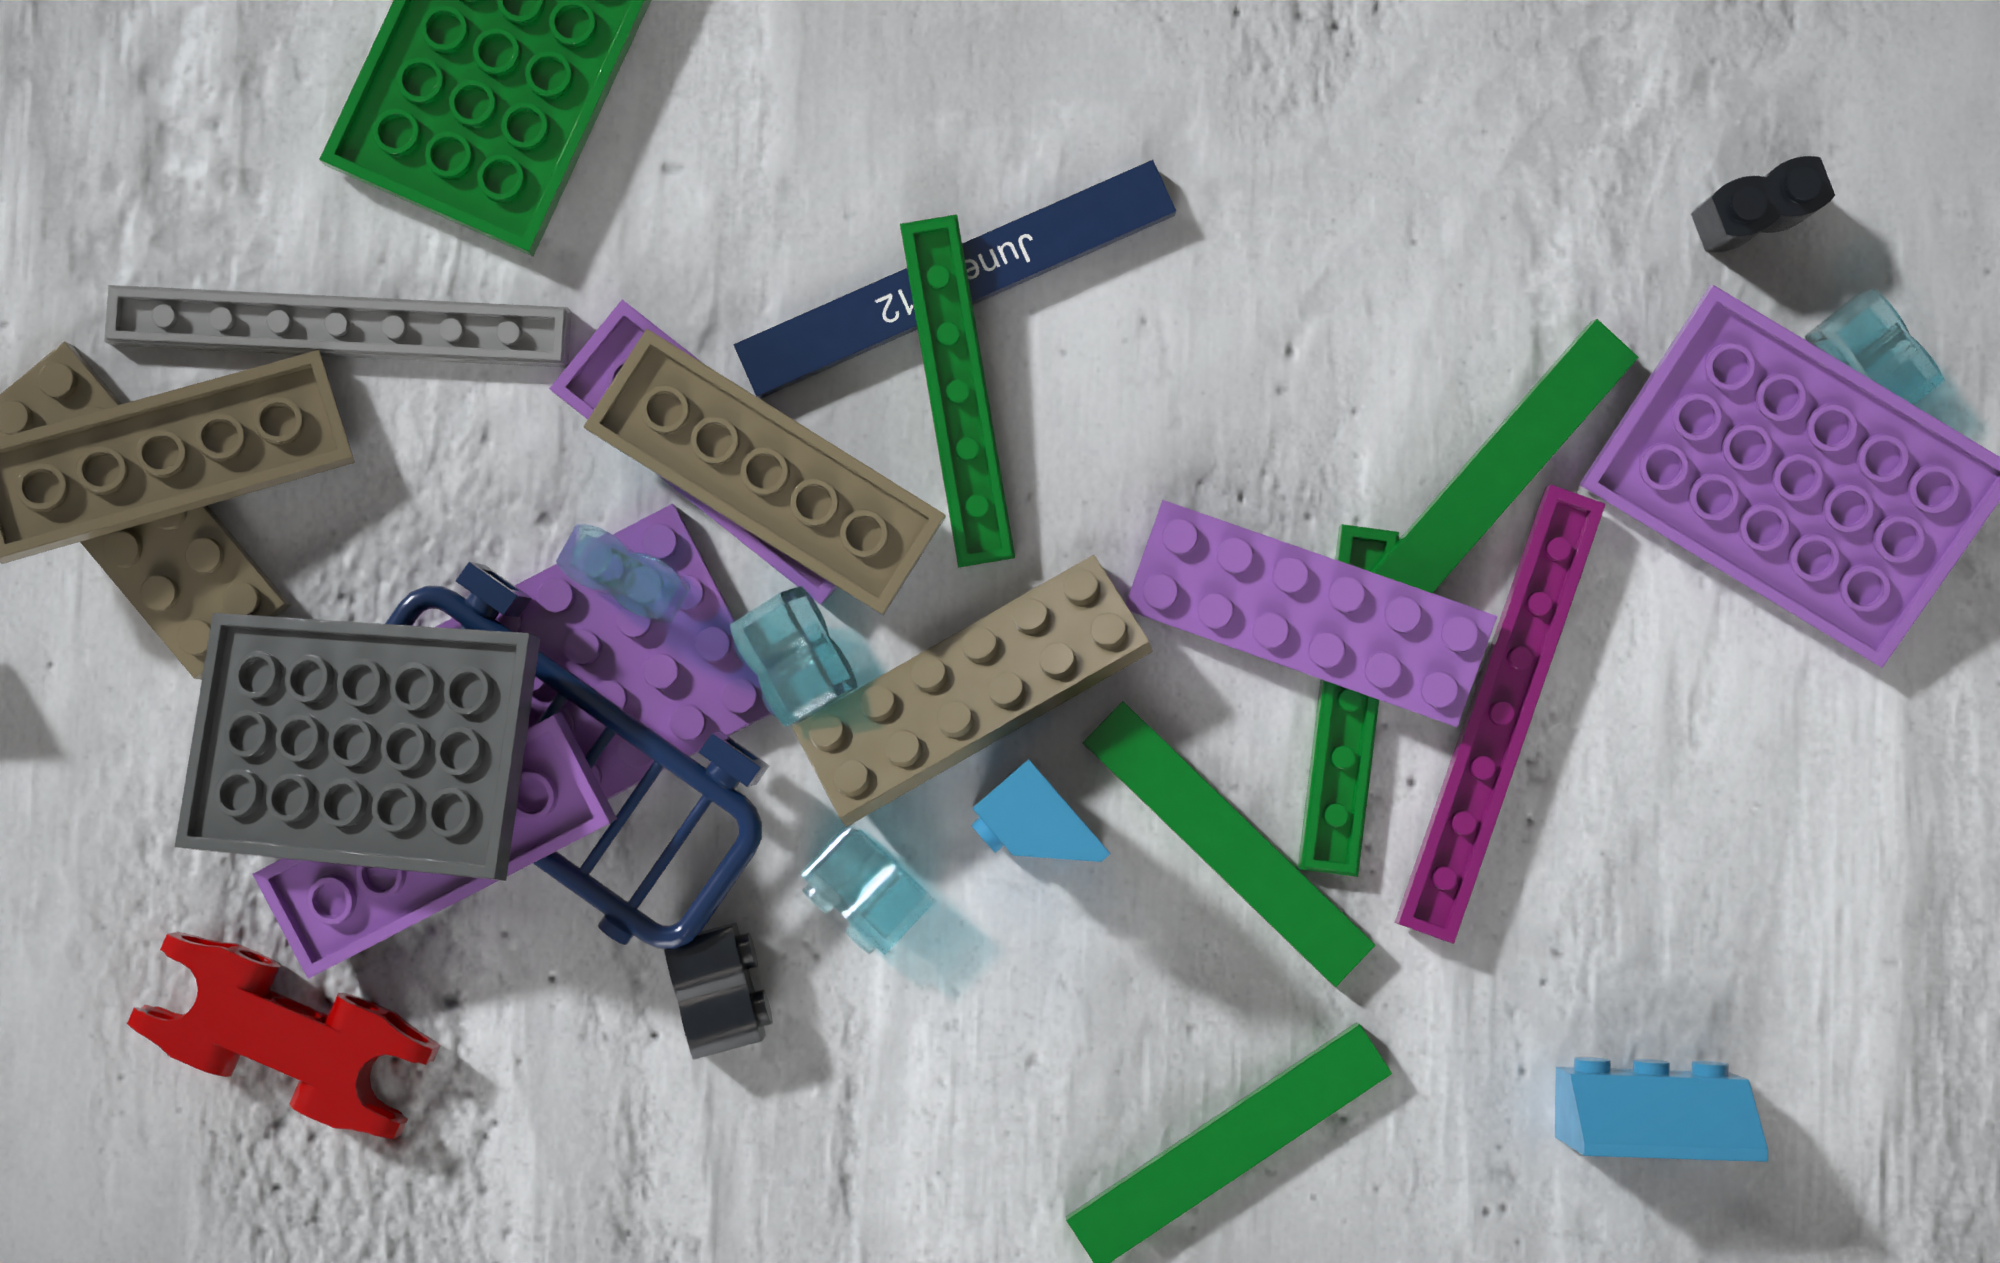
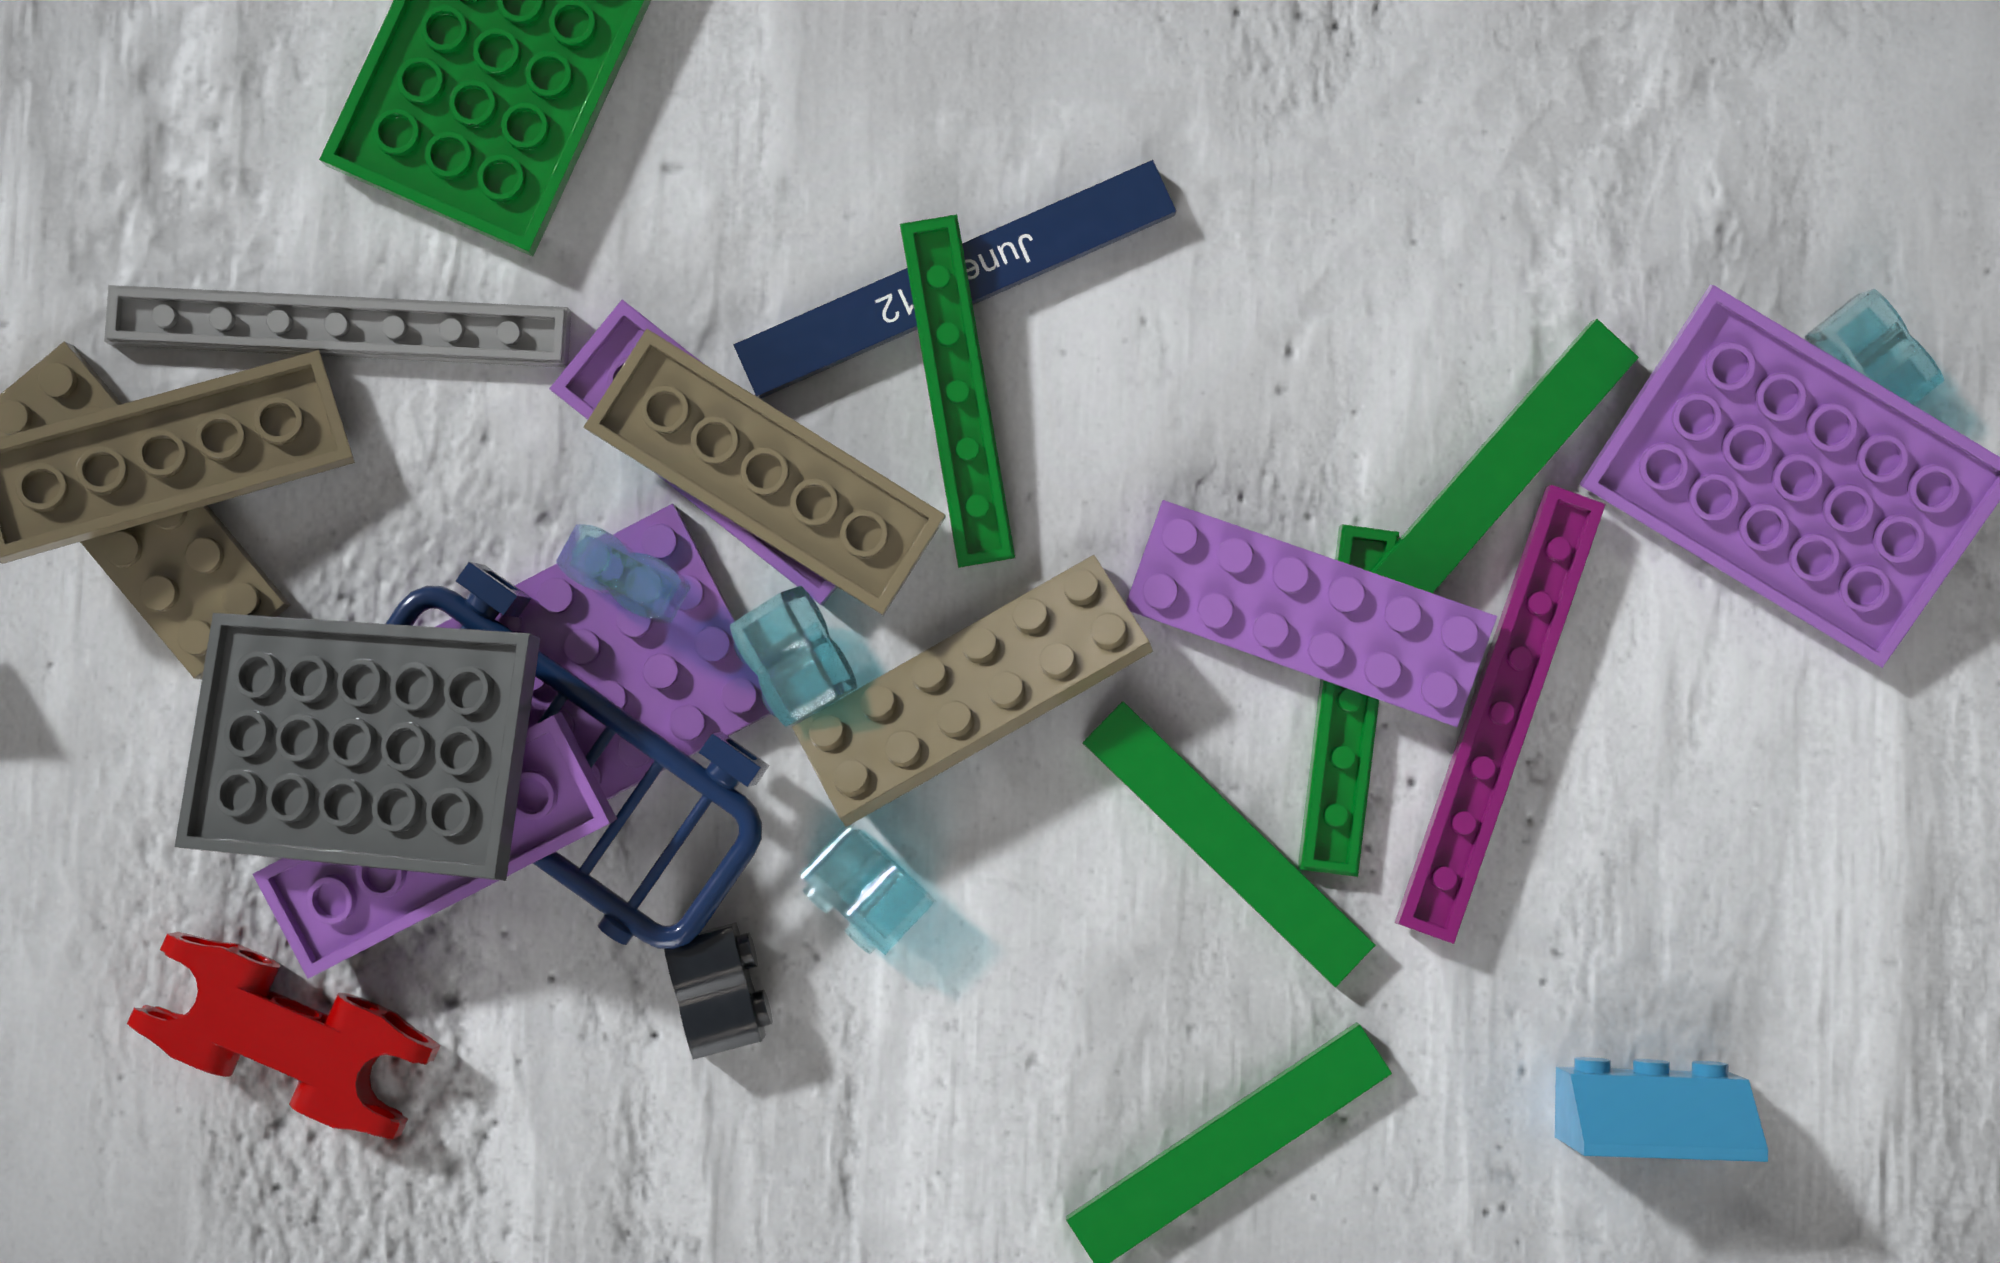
dark azure slope [971,759,1110,862] -> none
black brick [1691,156,1835,252] -> none

